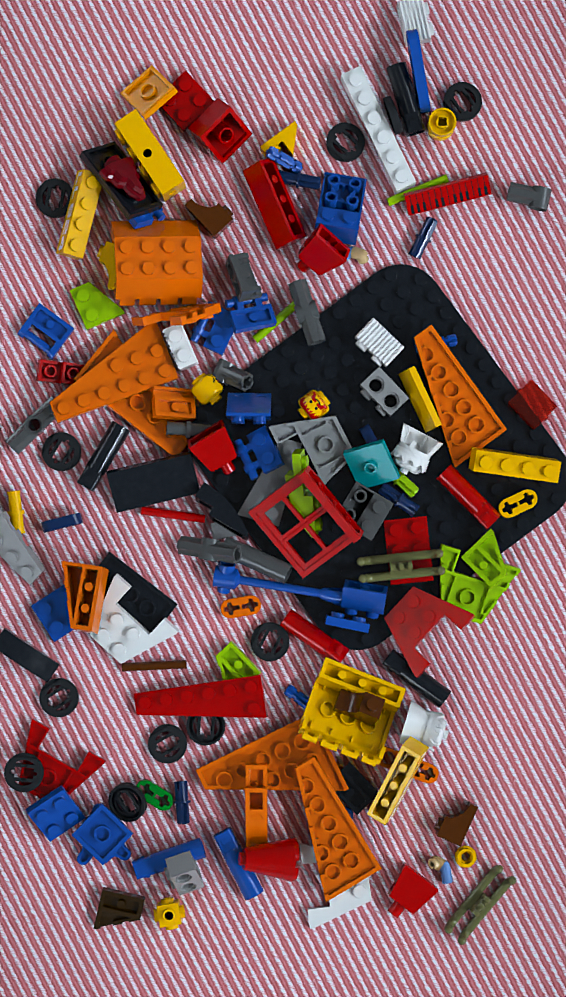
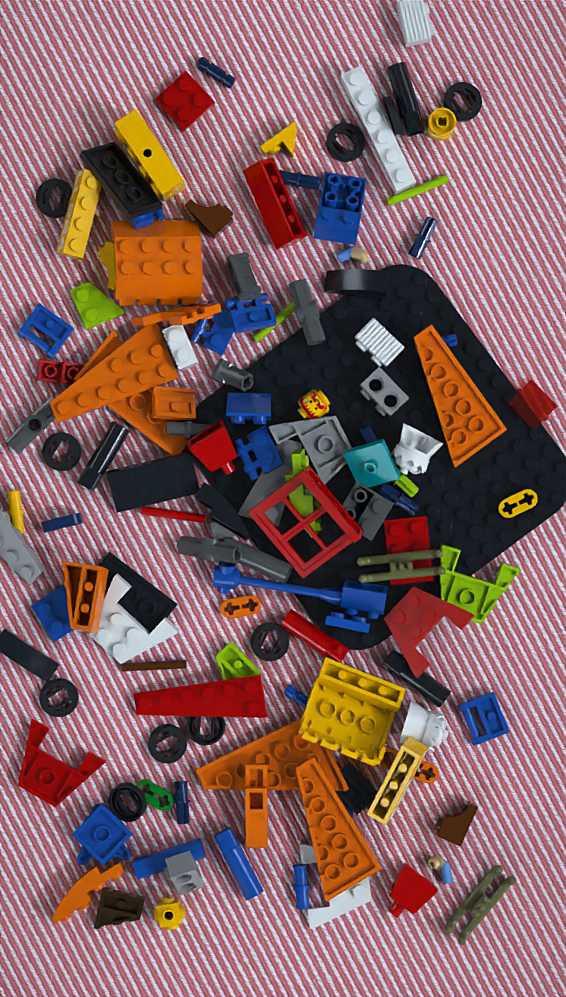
black piece [4,753,44,792] -> none
blue plate [26,785,86,842] -> none
dark red rock [99,155,146,201] -> none
light orange plate [120,65,178,120] -> none
red slope [188,98,252,164] -> none
yellow head [191,373,223,405] -> none
red cone [238,838,299,882] -> none
blue axle [266,146,303,173] -> none
red torso [297,223,350,275] -> none
reddish brown arch [333,689,385,726] -> none
yellow tile [398,366,442,433] -> none
red tile [403,172,491,216] -> none
blue beam [406,29,431,114] -> none
red piece [436,465,501,529] -> none
yellow plate [455,846,476,868] -> none
lime wing [461,529,507,589] -> none
yellow brick [469,447,561,483] -> none
dark grey piece [506,182,552,212] -> none
none -> orange slope [52,860,125,923]
none -> dark blue axle [197,57,236,88]
none -> blue pin [293,864,310,910]
none -> black slope [323,269,389,297]
none -> blue plate [457,692,509,746]

